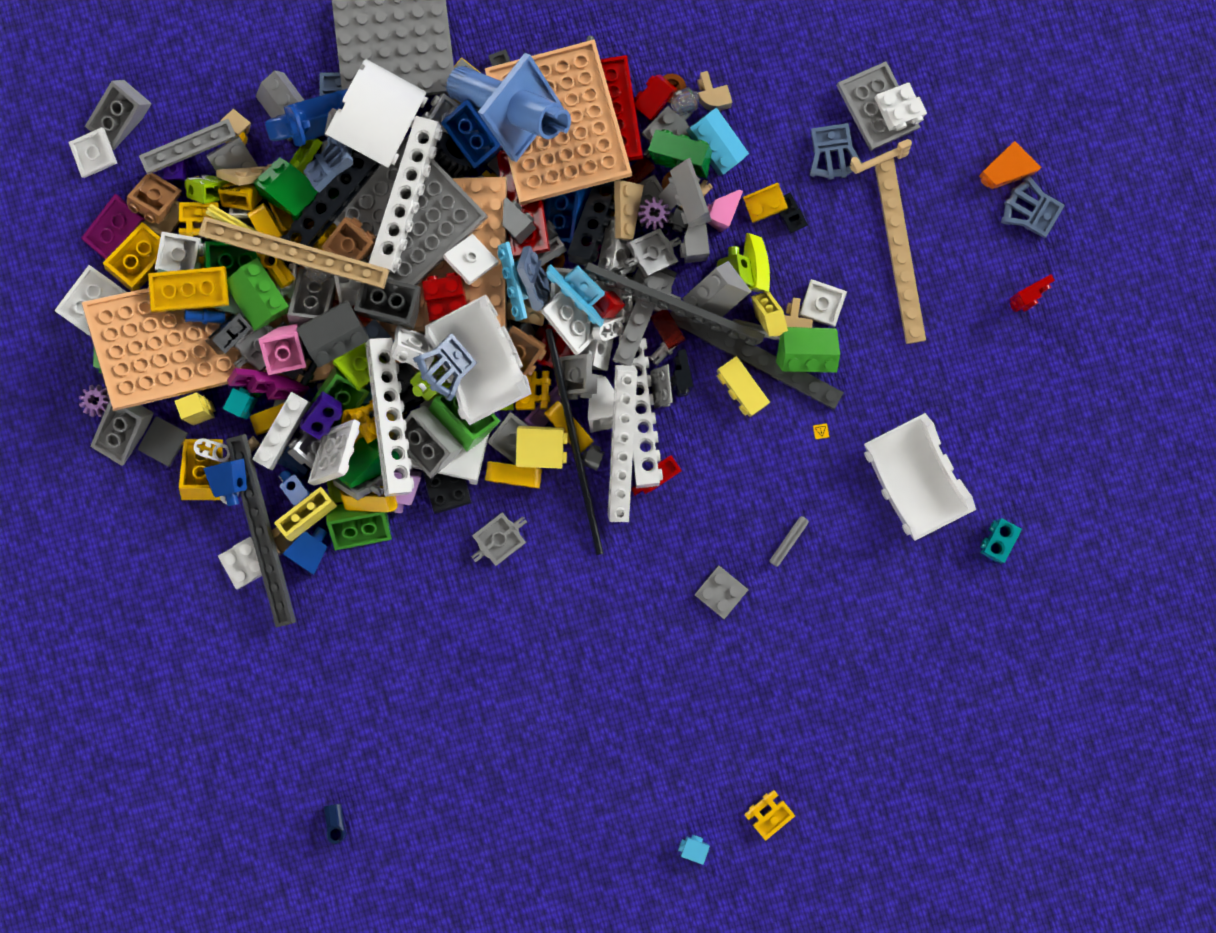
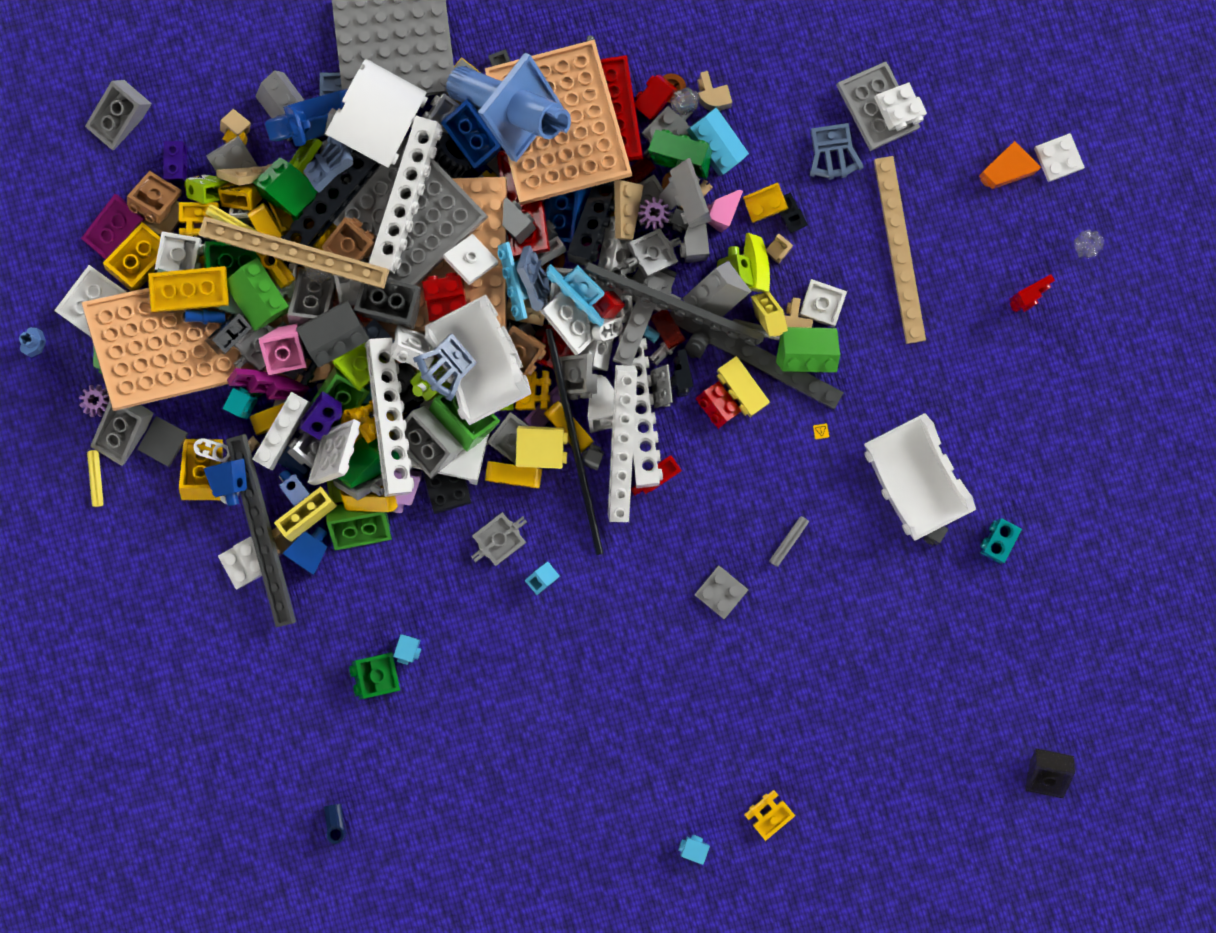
white plate [69,127,117,178] -> none
light grey plate [139,119,237,175] -> none
light yellow brick [175,392,216,426] -> none
tan hinge [850,139,912,174] -> none
sand blue plate [1001,176,1065,239] -> none
none -> medium blue piece [19,327,46,358]
none -> light yellow axle [87,450,103,507]
none -> green plate [349,653,400,700]
none -> medium azure brick [393,634,421,665]
none -> medium azure brick [525,562,560,595]
none -> medium azure pin [643,325,661,343]
none -> dark grey plate [684,332,709,359]
none -> red bracket [696,381,742,429]
none -> tan panel [766,234,793,264]
none -> dark grey plate [923,526,949,546]
none -> clear smoke slope [1025,748,1075,798]
none -> white plate [1034,133,1085,182]
none -> clear brick [1074,229,1104,258]

